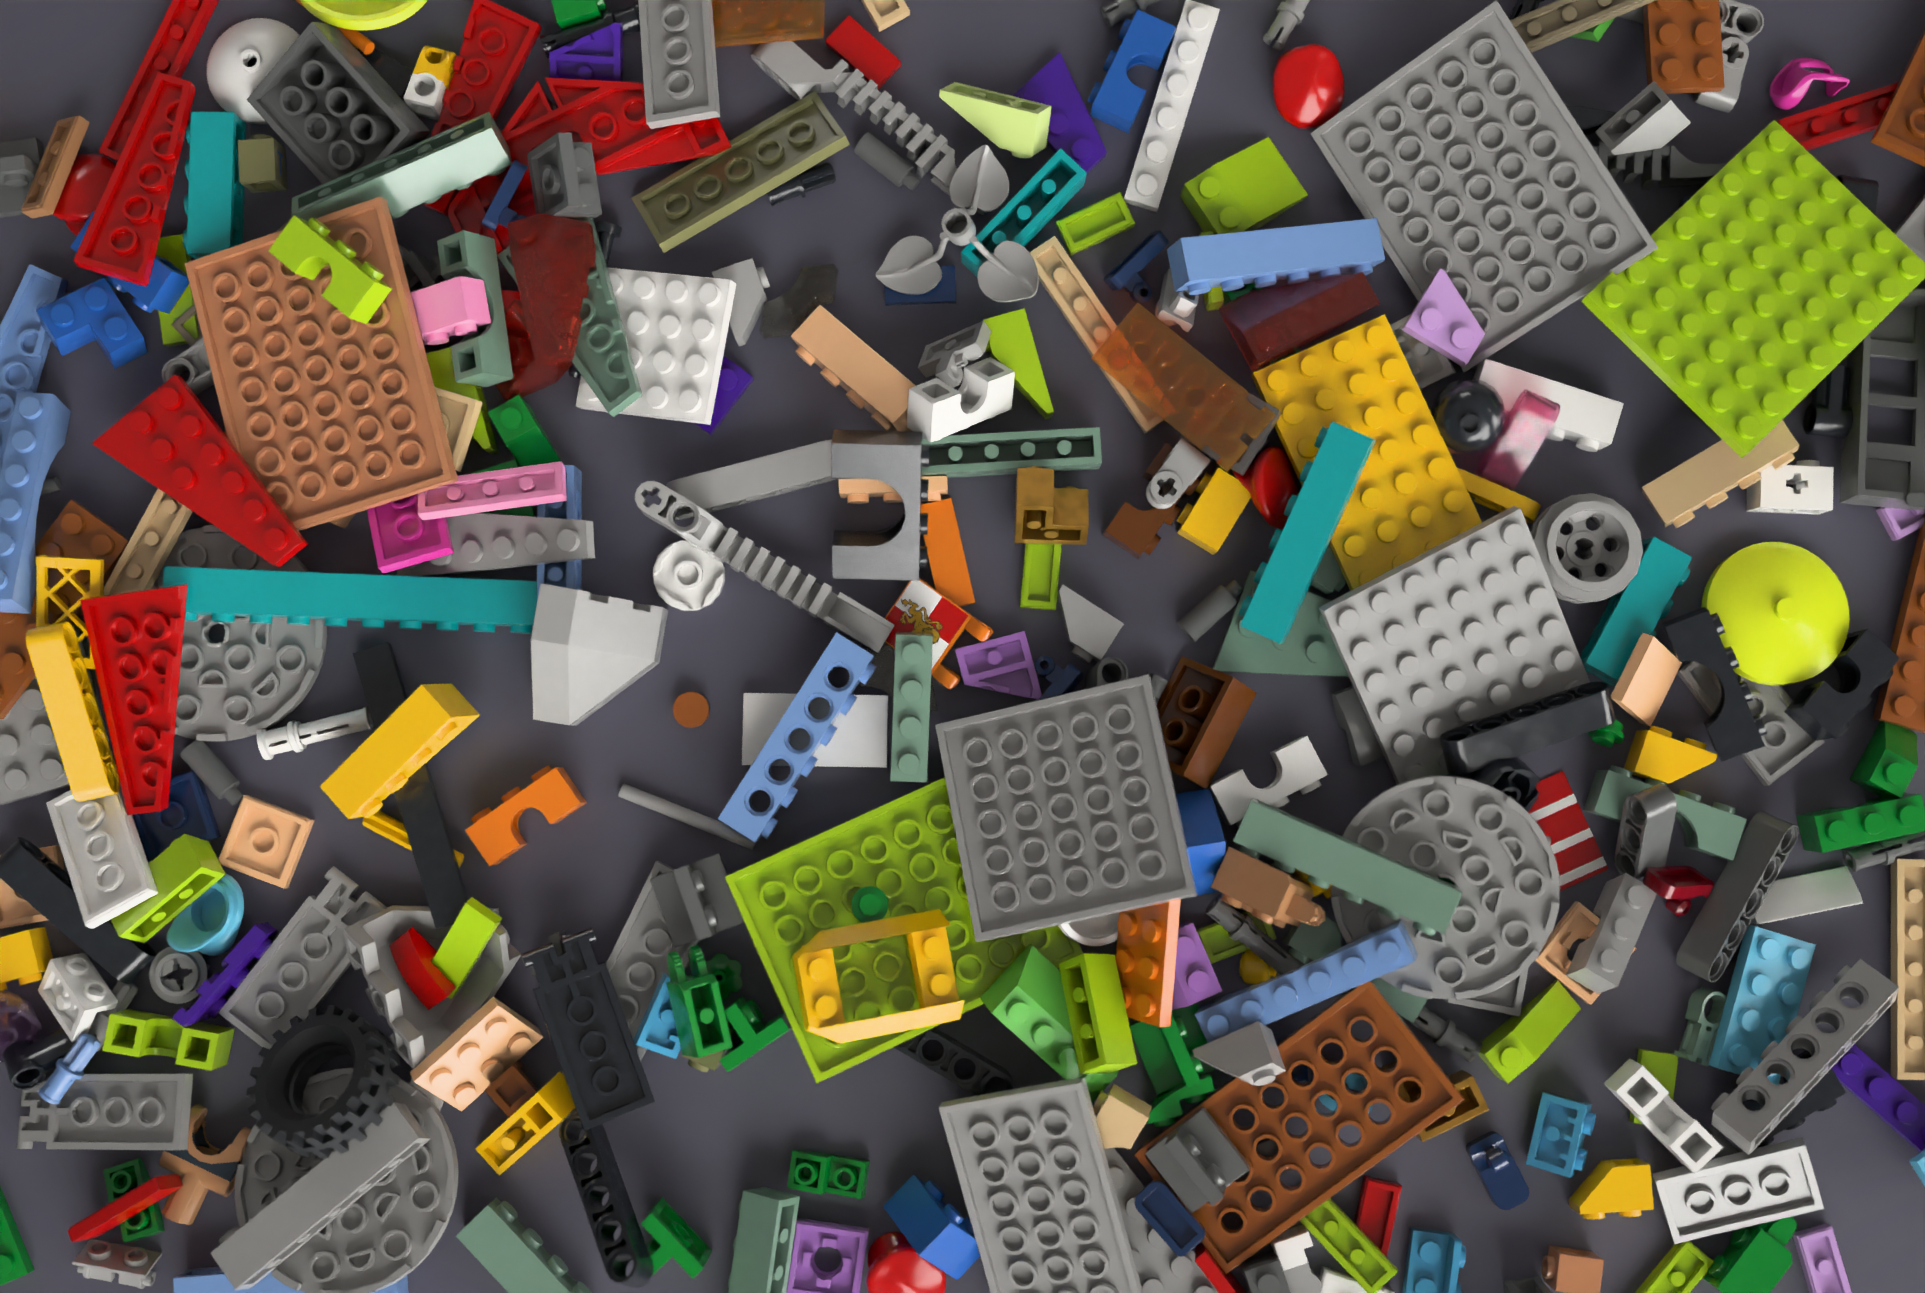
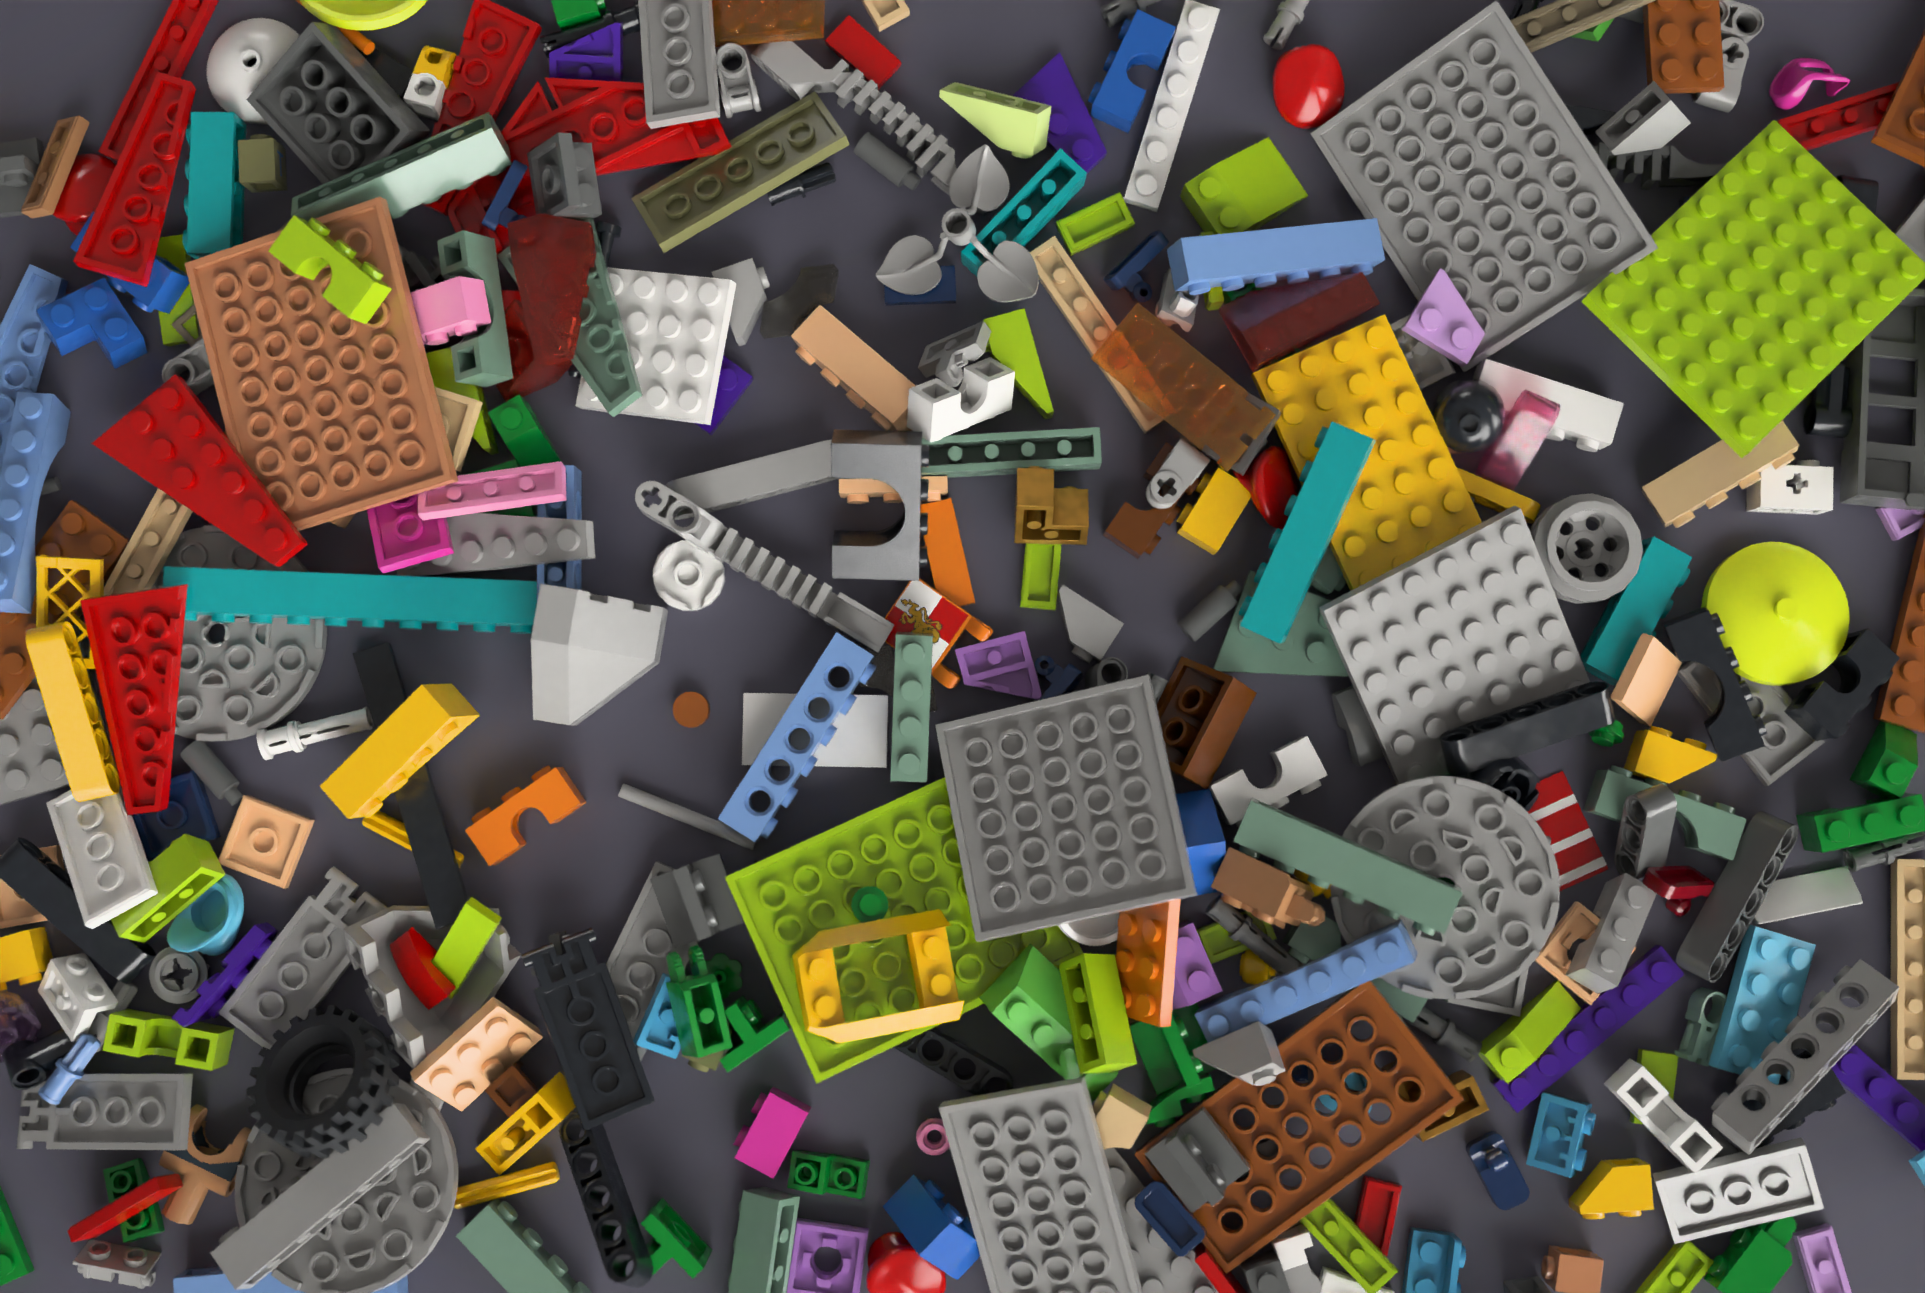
none -> yellow axle [454,1162,560,1209]
none -> light grey piece [716,43,762,118]
none -> dark pink brick [733,1086,811,1179]
none -> bright pink plate [916,1118,950,1156]
none -> dark purple plate [1490,945,1685,1113]

